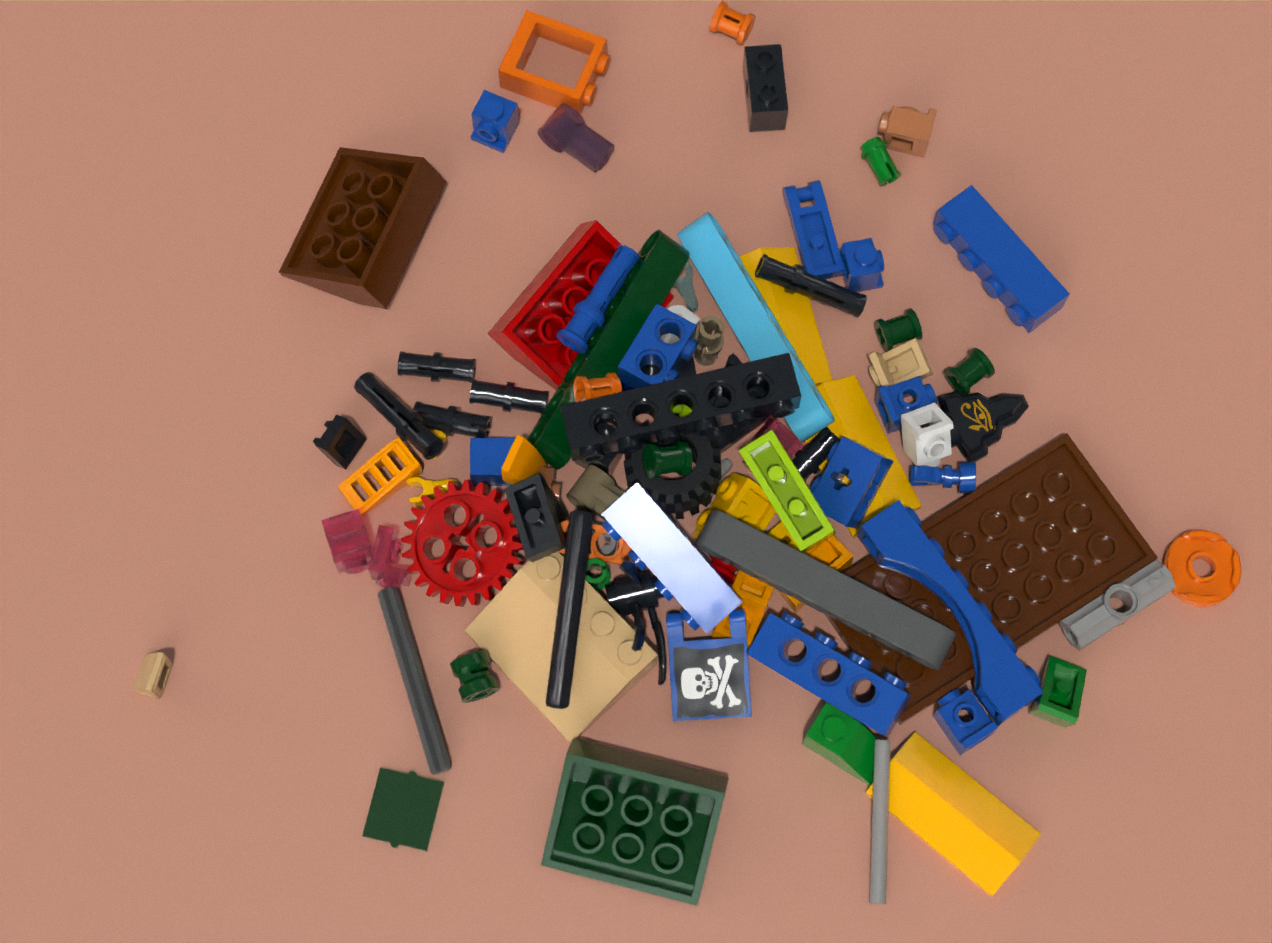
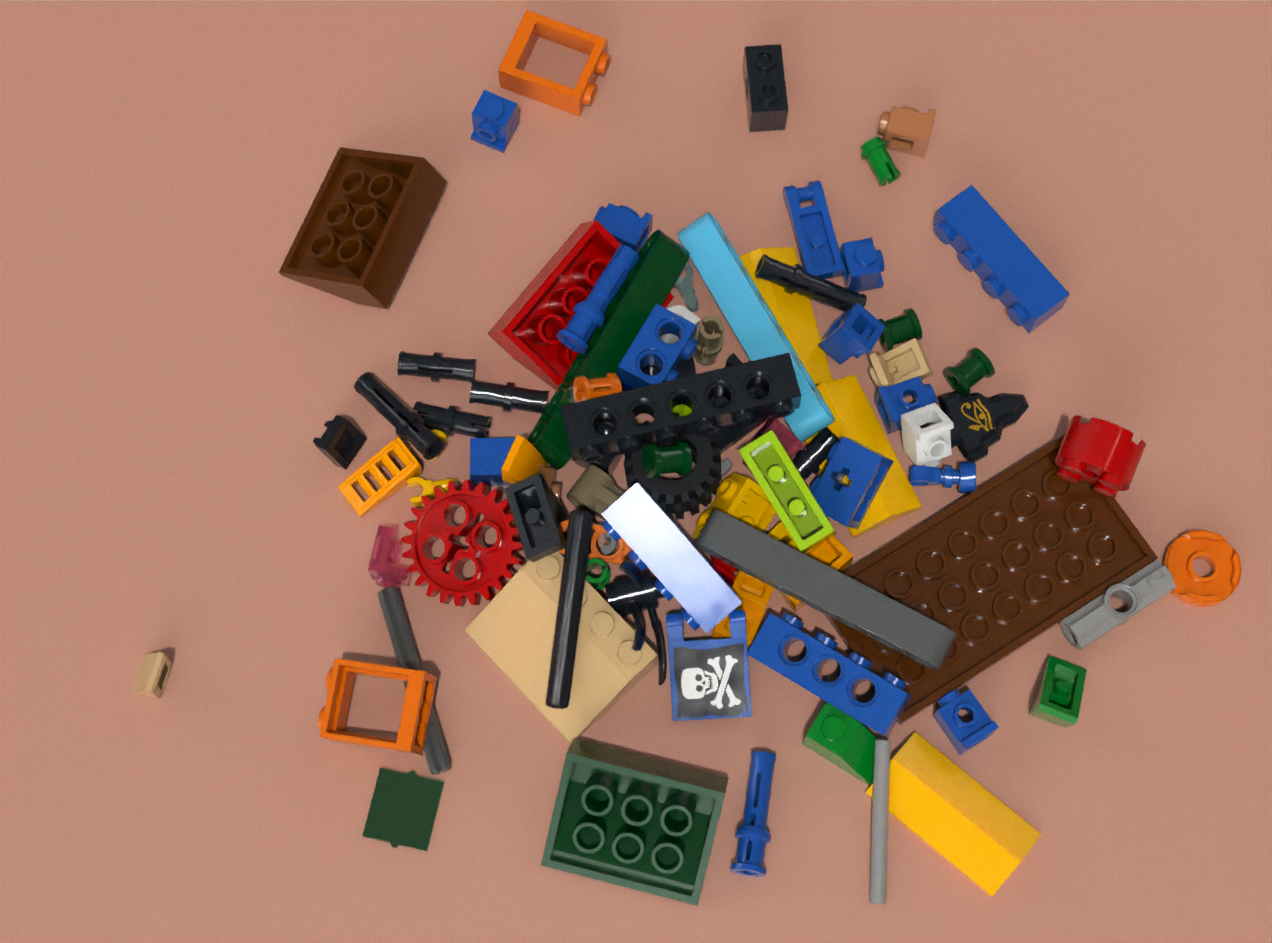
clear pink brick [321,509,376,574] -> none
dark green wheel [450,651,499,703] -> none
clear purple piece [537,103,614,173] -> none
orange bush [709,1,755,45] -> none
blue arch [857,500,1043,726] -> none
none -> orange window [318,658,437,756]
none -> blue brick [593,203,652,253]
none -> blue pin [730,751,776,877]
none -> blue brick [818,302,886,365]
none -> red brick [1055,416,1146,497]

